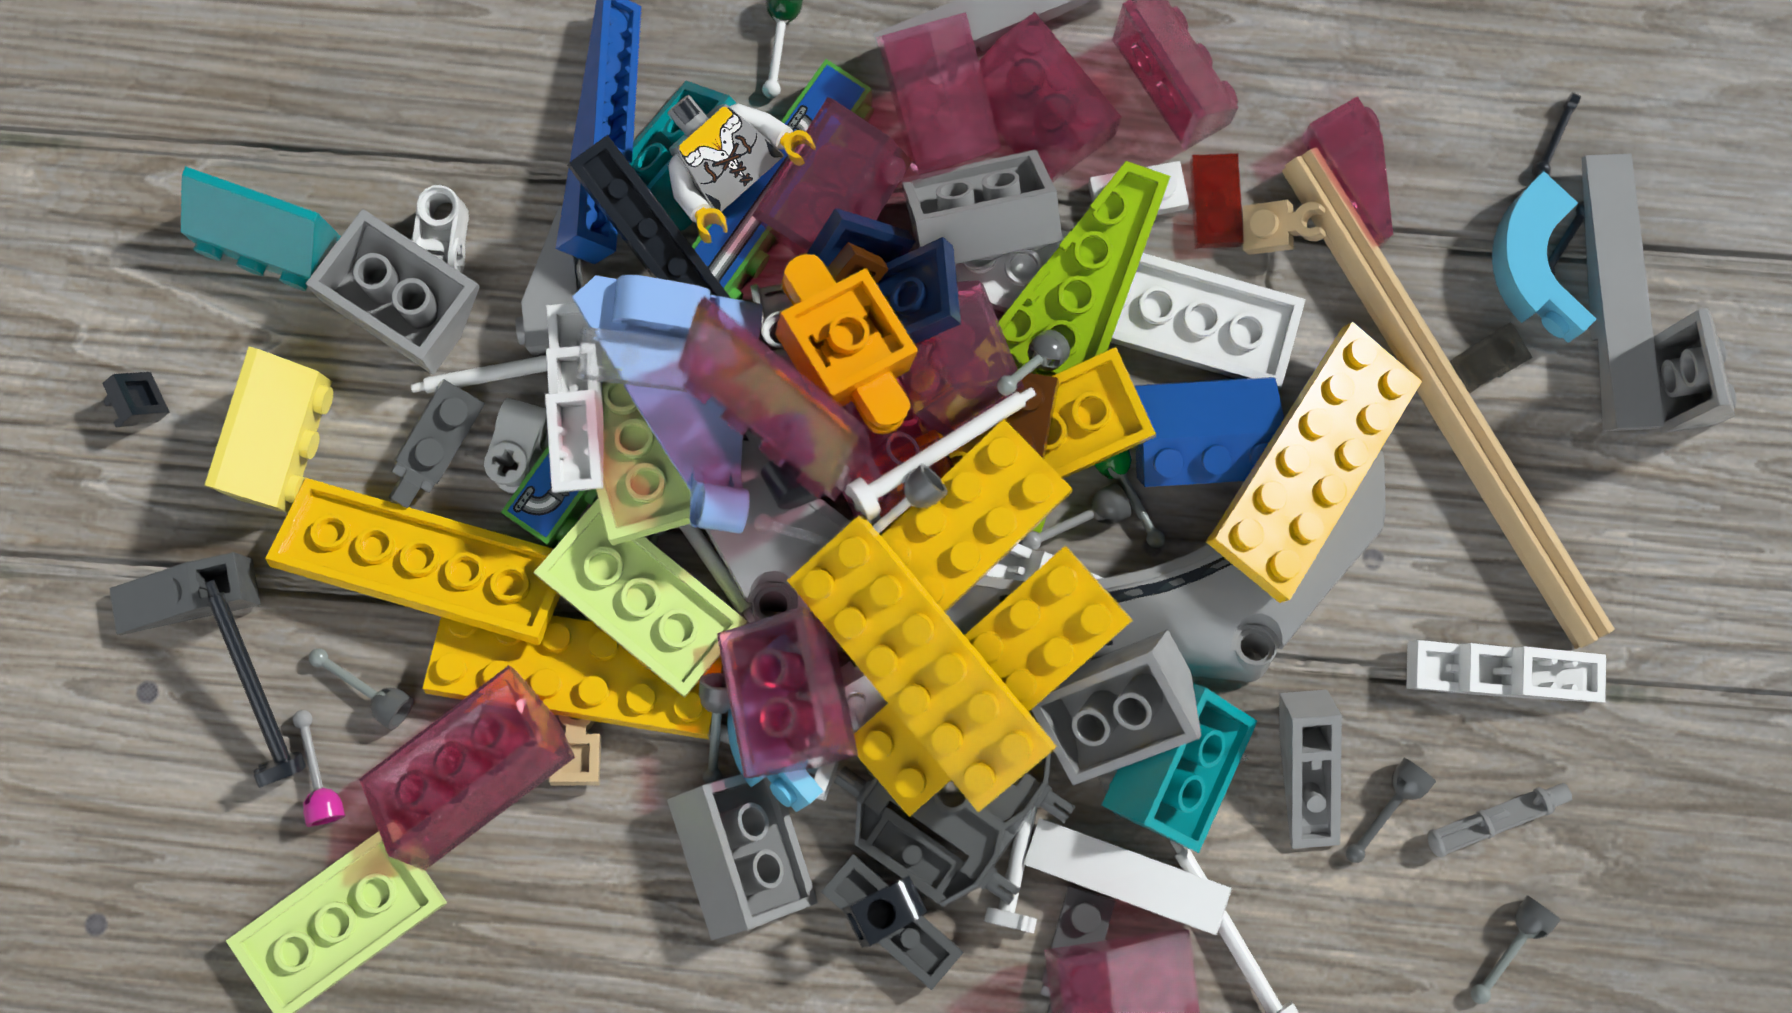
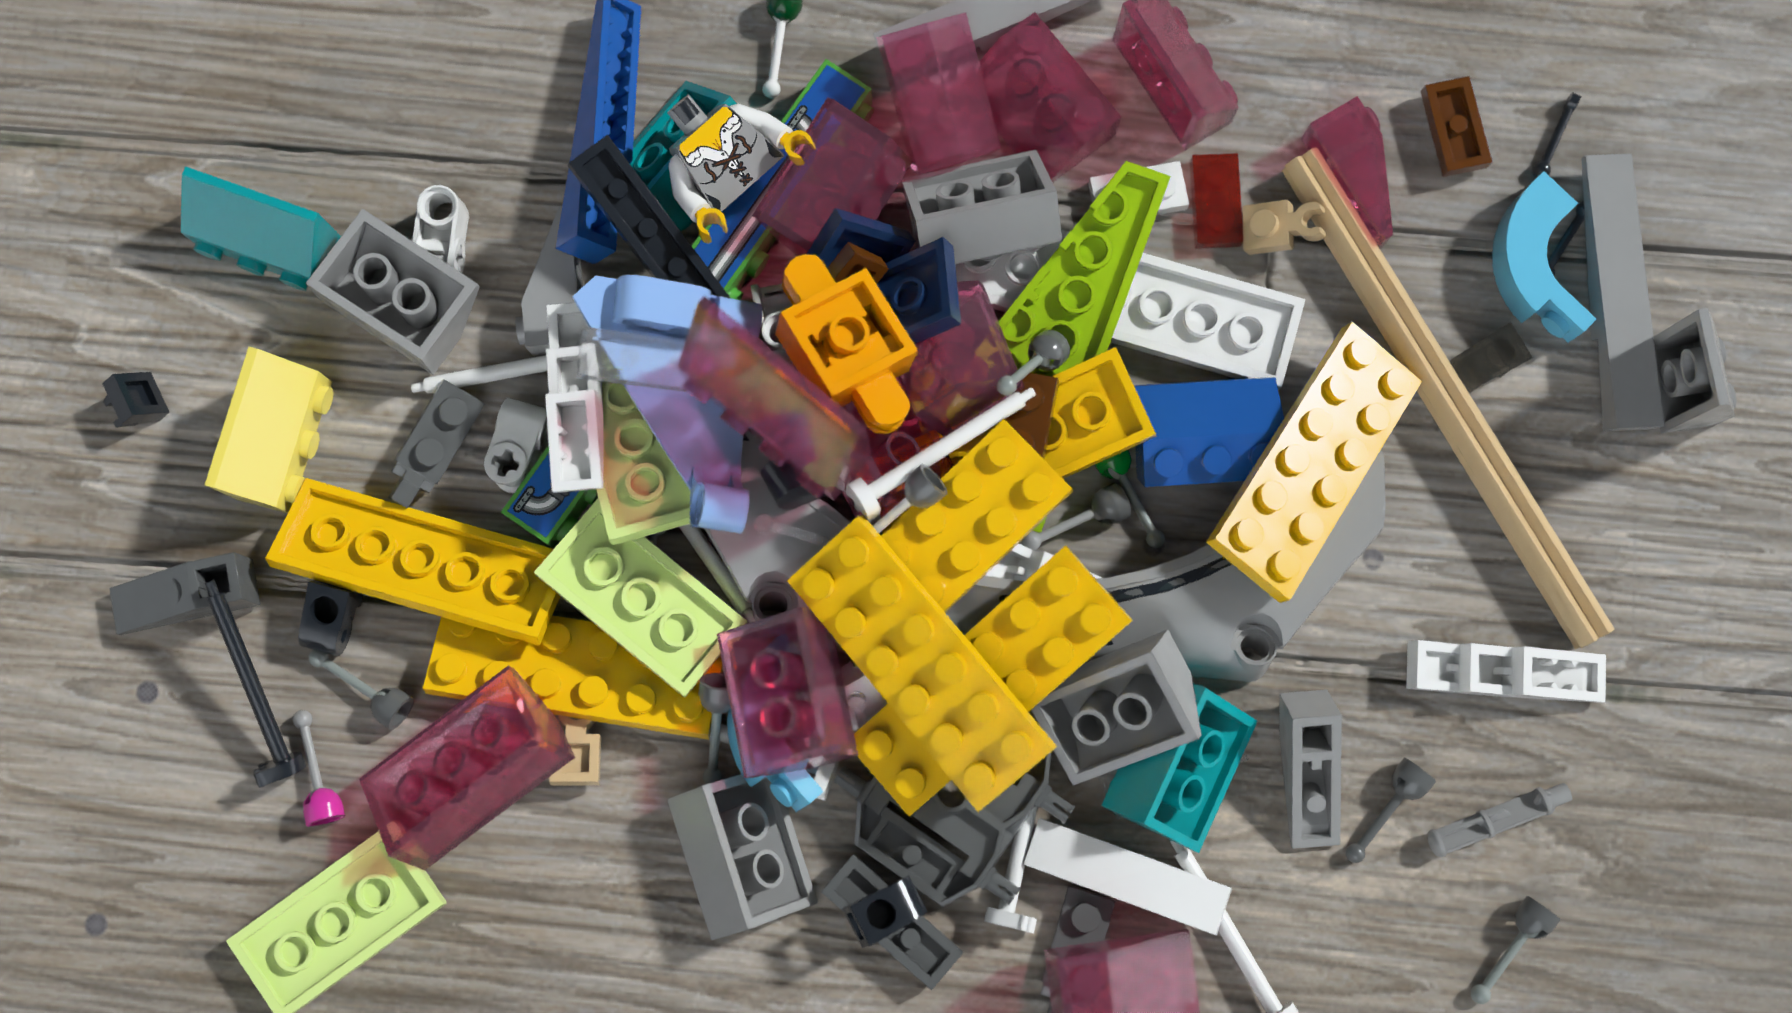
none -> black leg [298,580,364,656]
none -> reddish brown plate [1420,76,1492,177]

